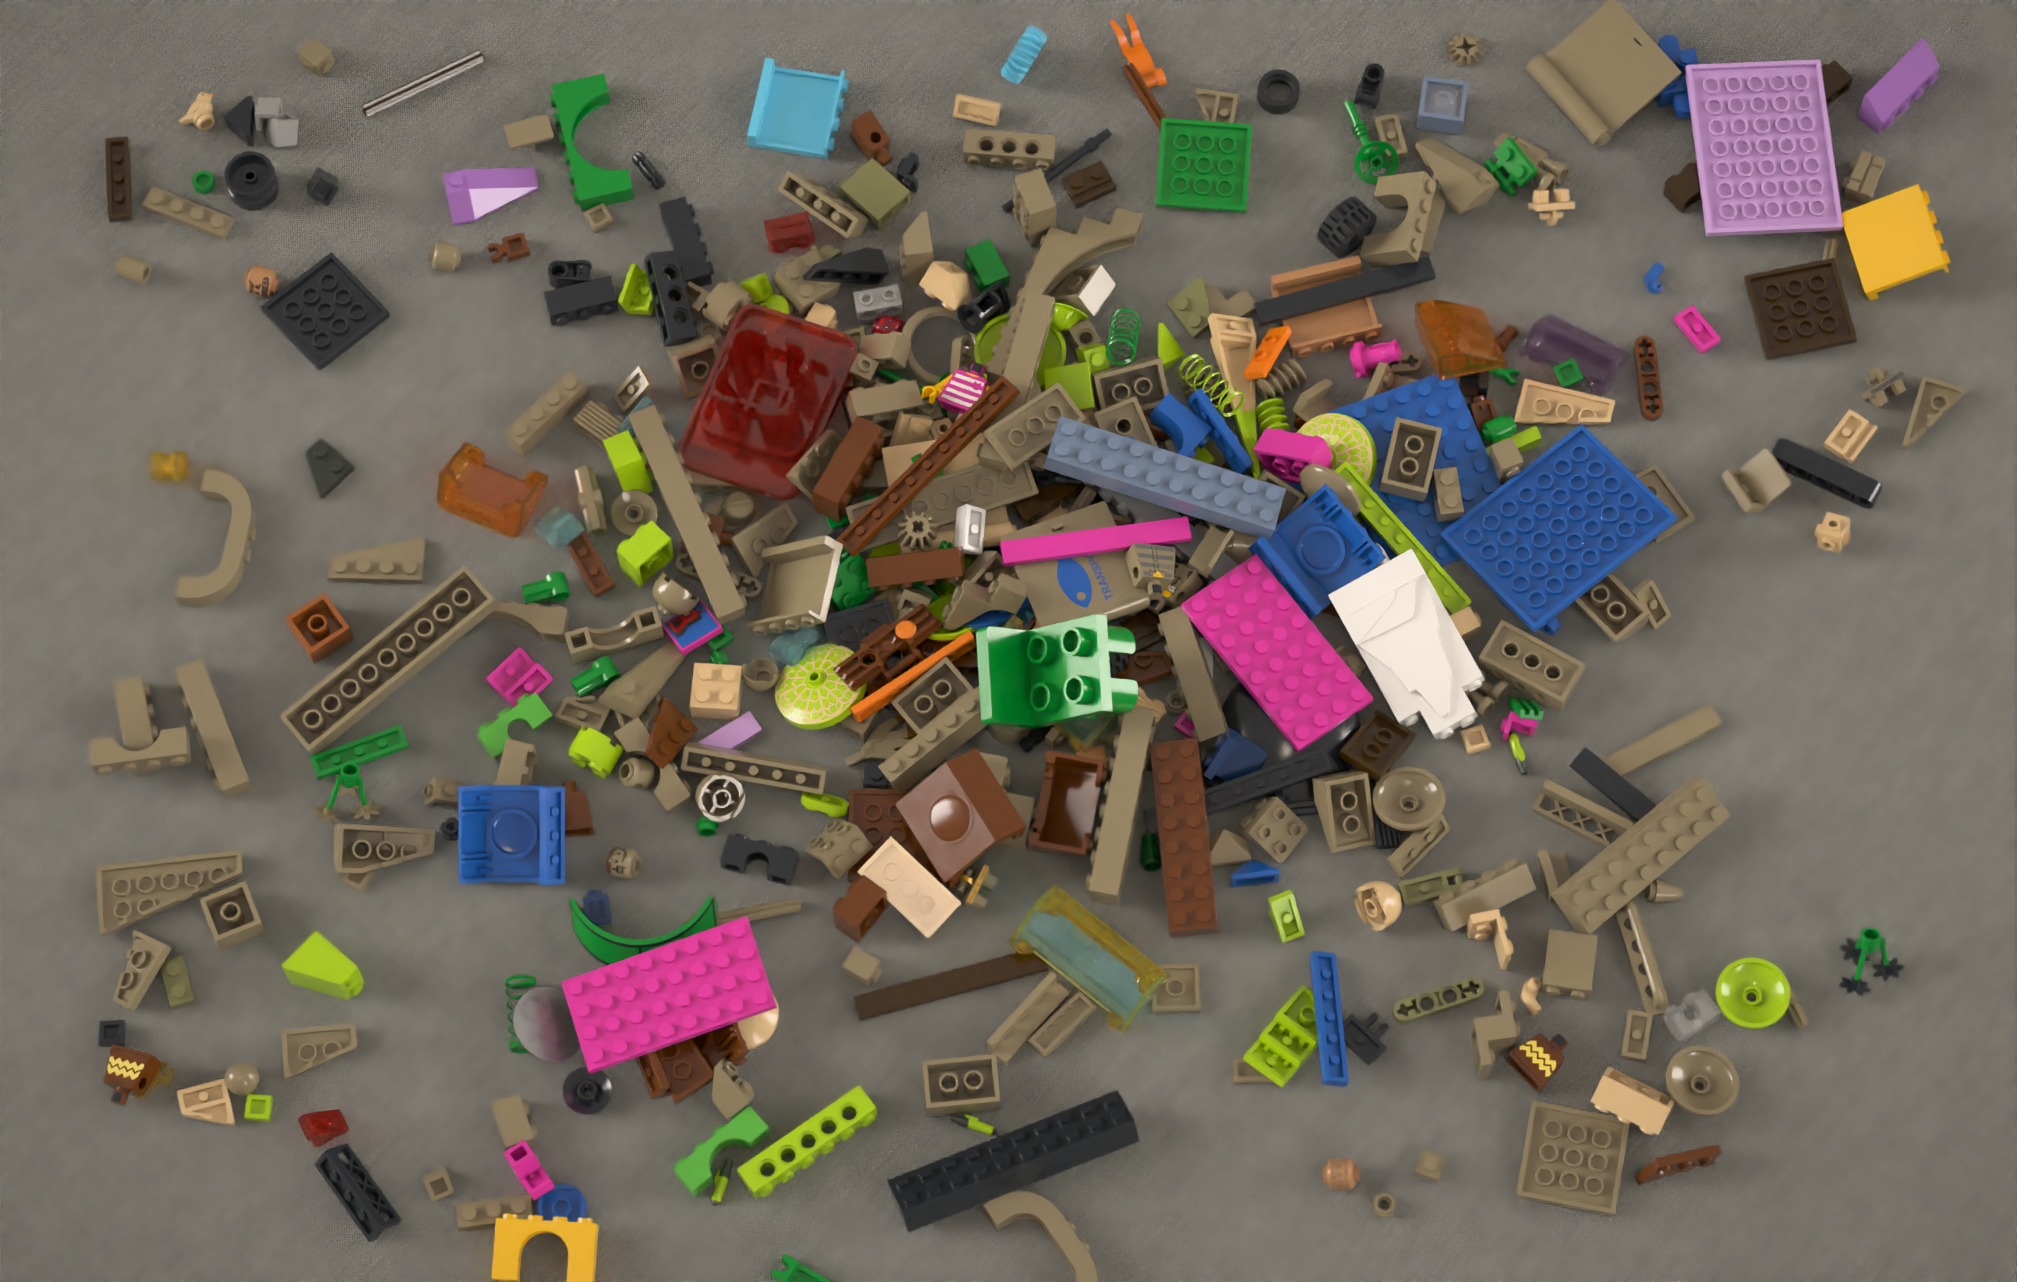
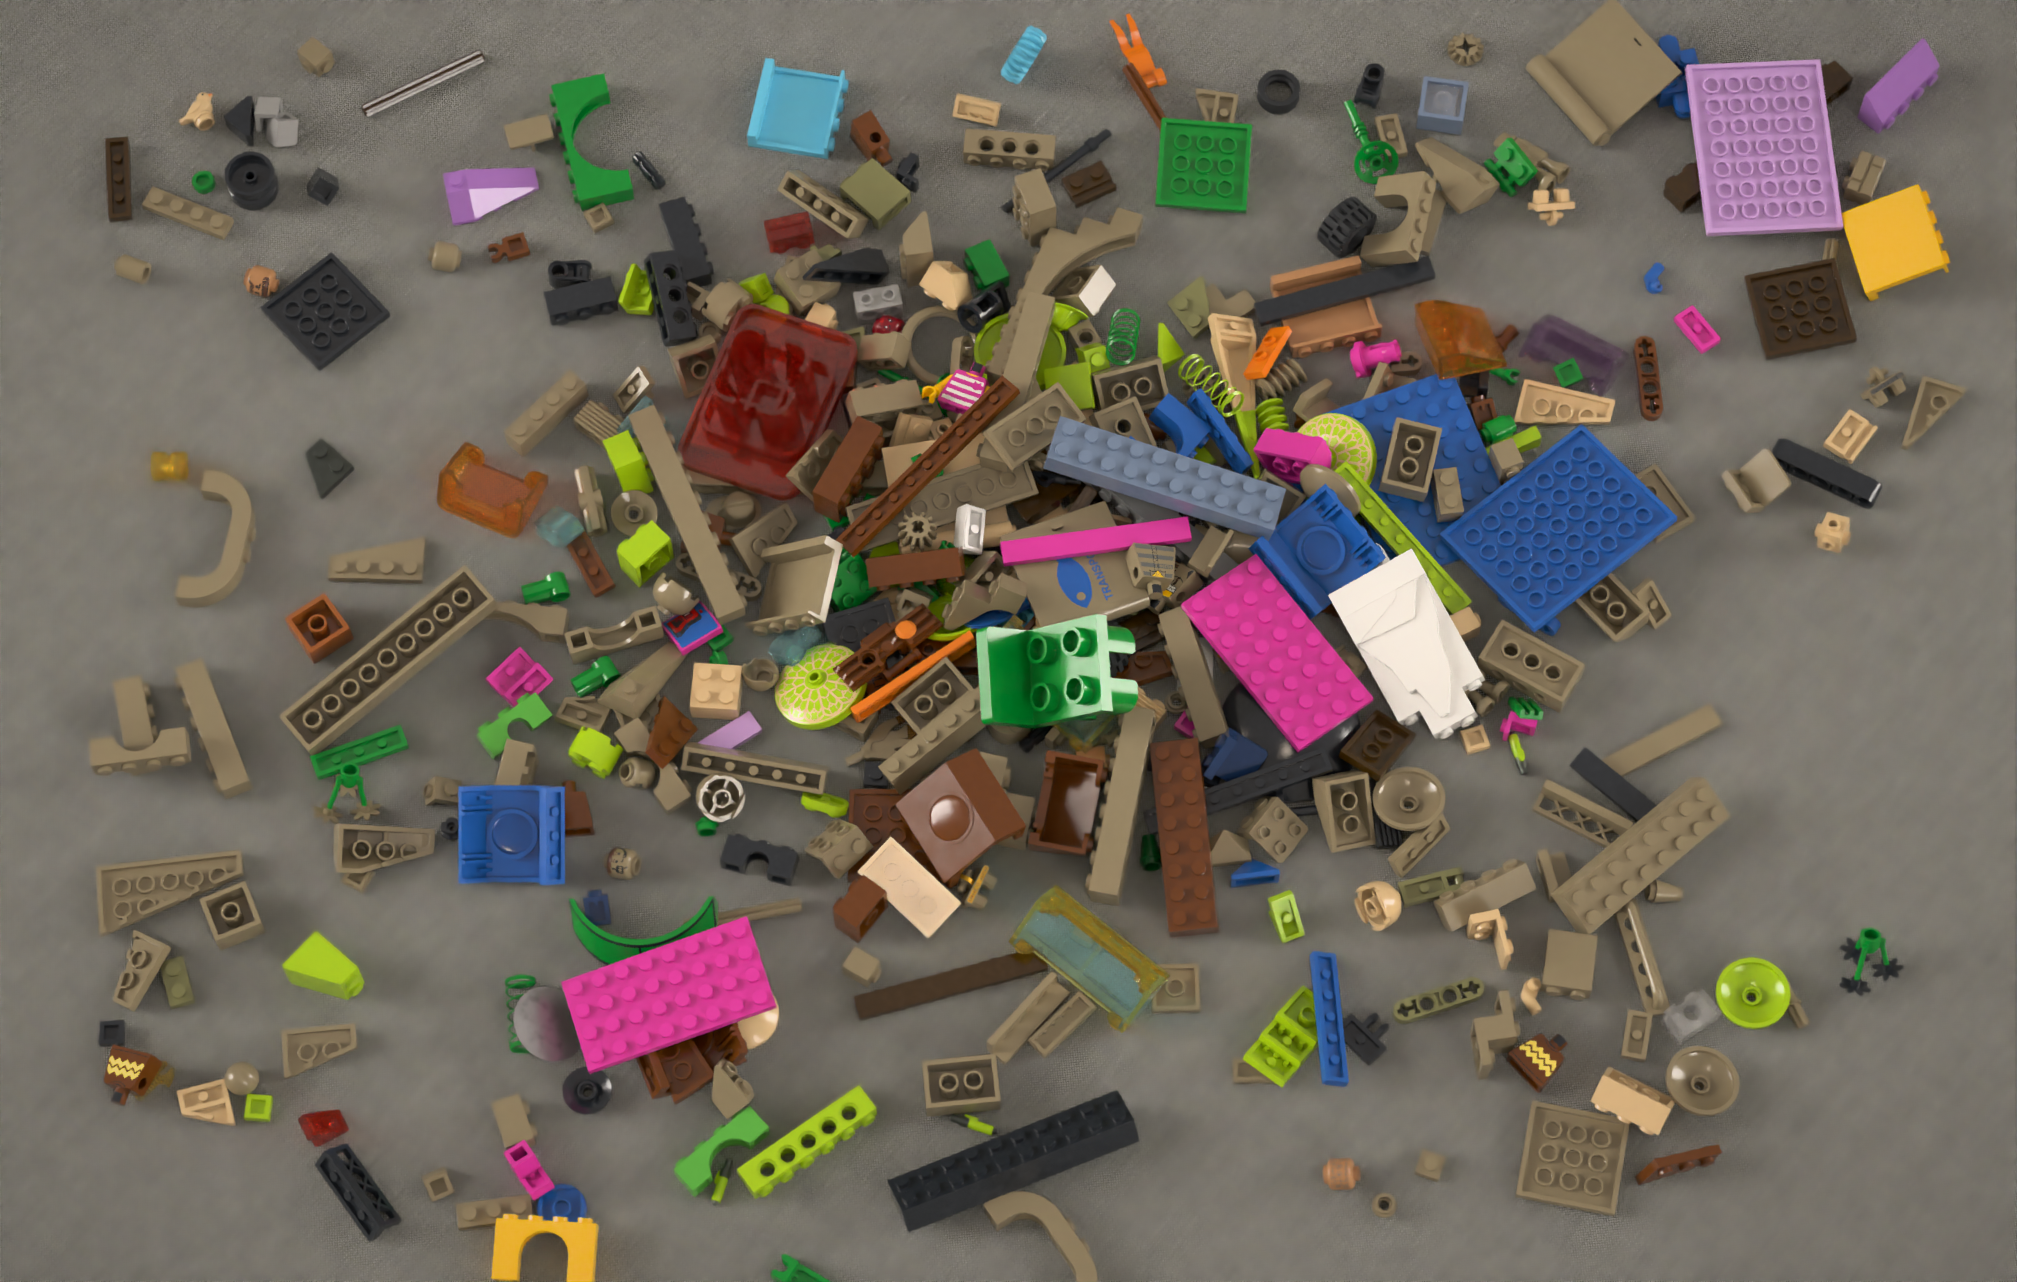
dark tan bracket [849,353,879,389] -> none

